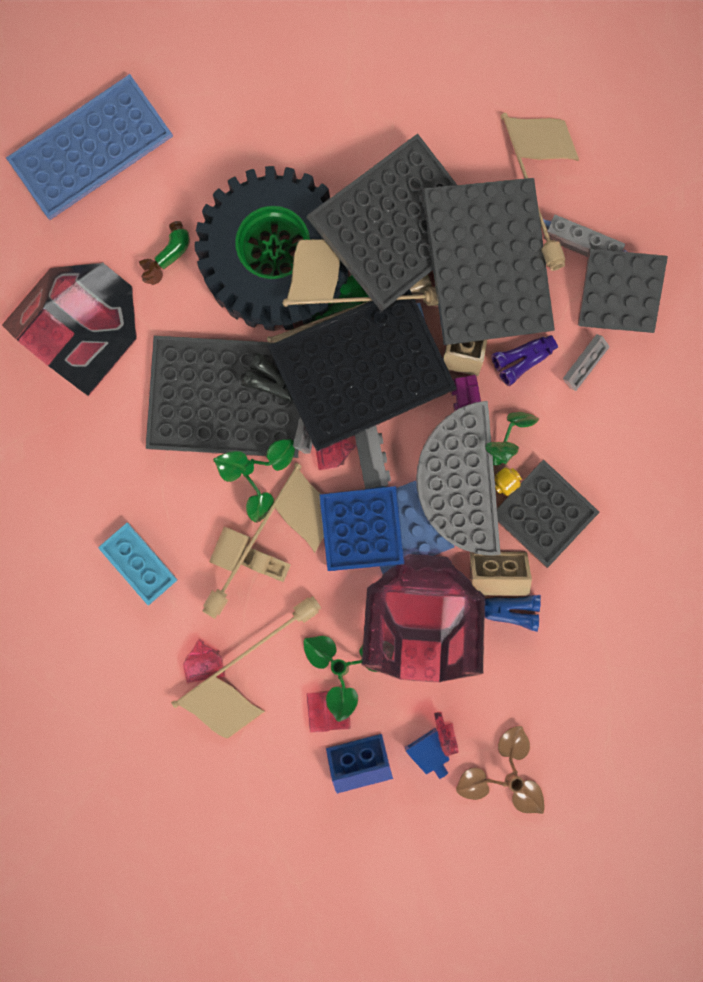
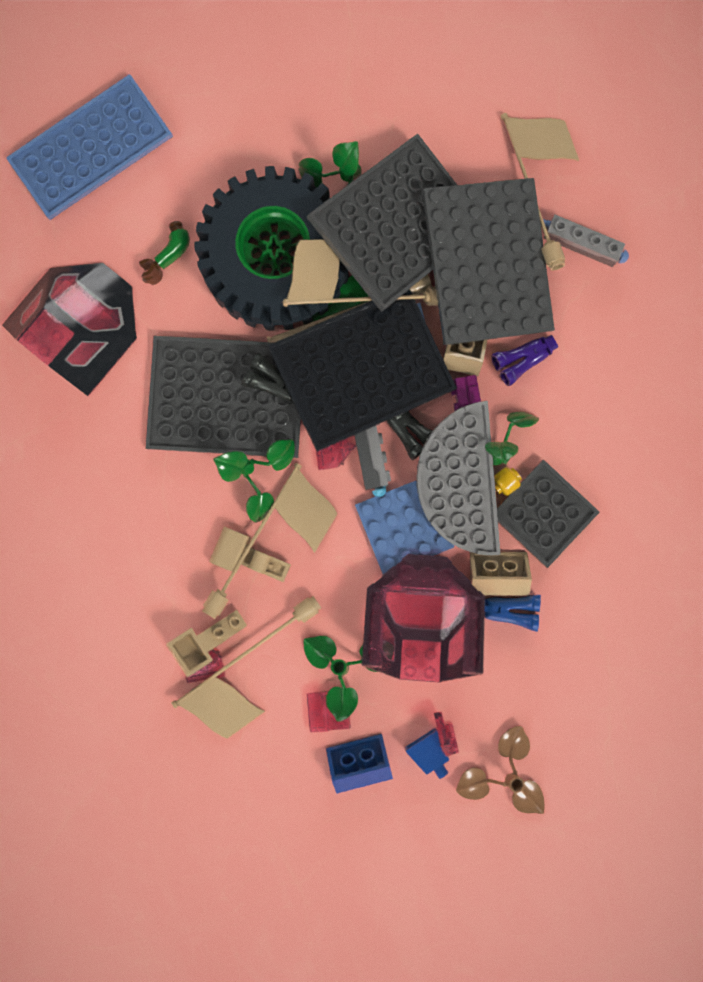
medium azure plate [98,522,178,606] -> none
light grey plate [293,418,312,454] -> none
blue plate [319,486,405,571] -> none
light grey plate [563,334,610,391] -> none
dark grey plate [578,248,668,333] -> none
none -> tan plate [166,610,248,678]
none -> green plant [298,141,362,188]
none -> pearl dark grey piece [387,411,433,460]

